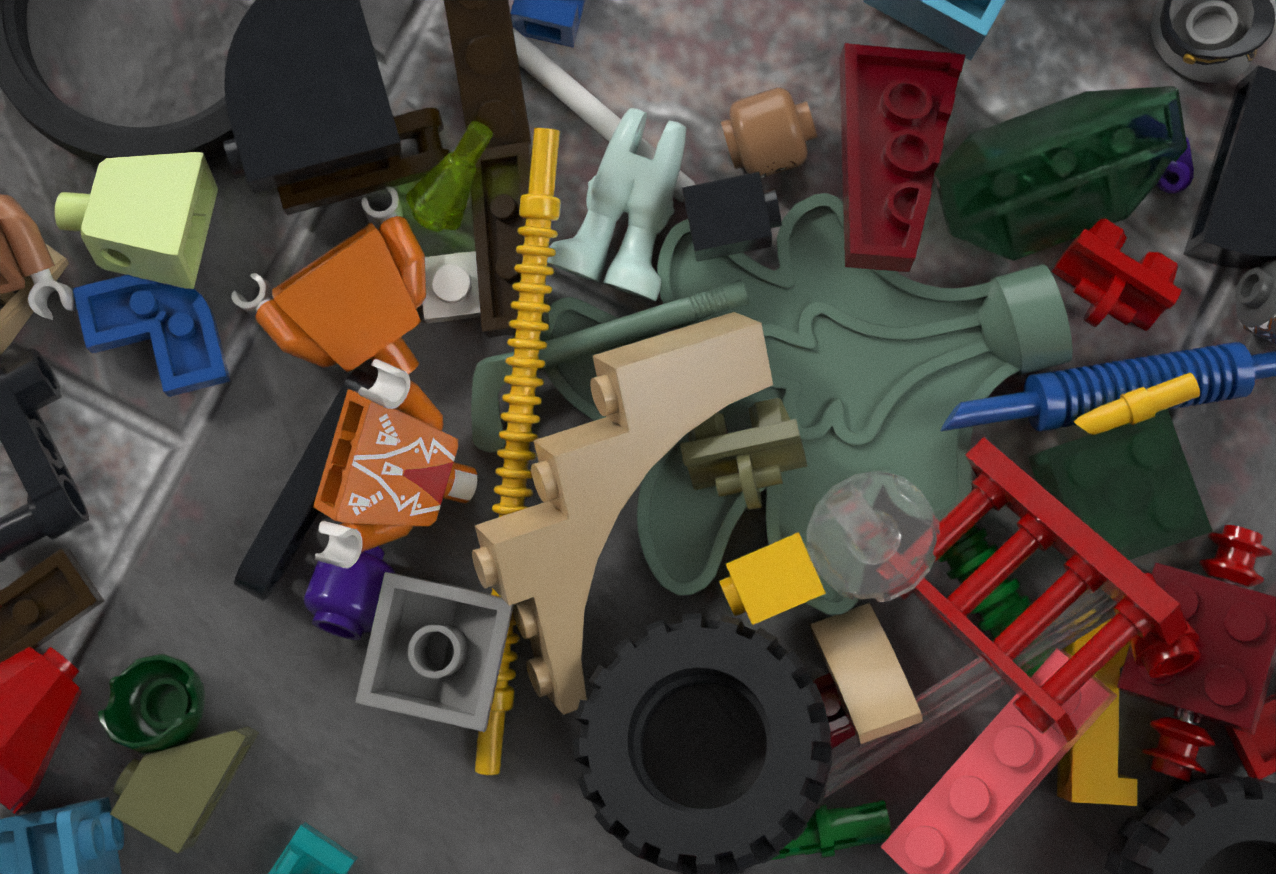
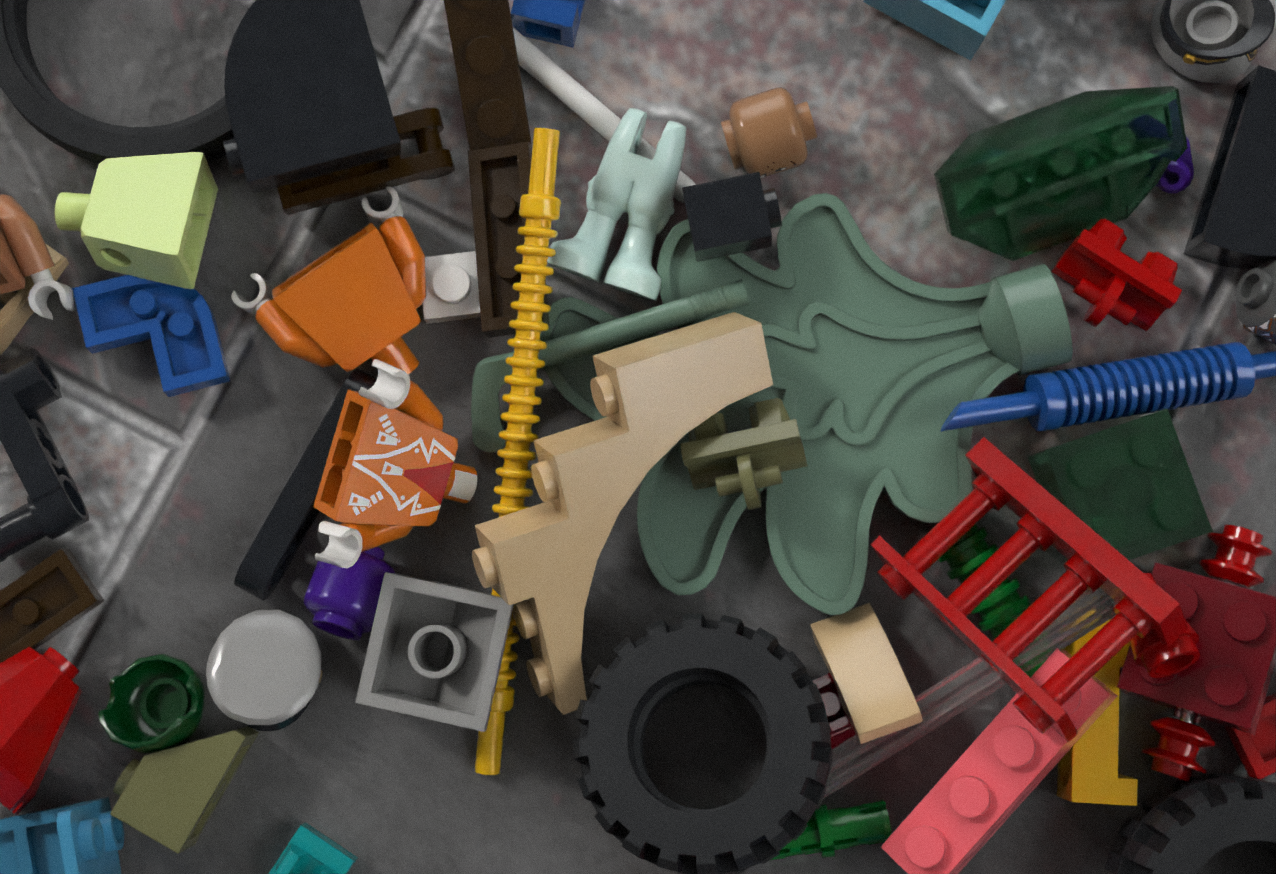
clear neon green cone [406,121,493,232] -> none
yellow brick [719,532,826,625] -> none
clear tile [807,471,940,602] -> none
dark red wing [839,43,966,272] -> none
yellow piece [1074,372,1200,435] -> none
none -> light grey piece [206,610,322,731]

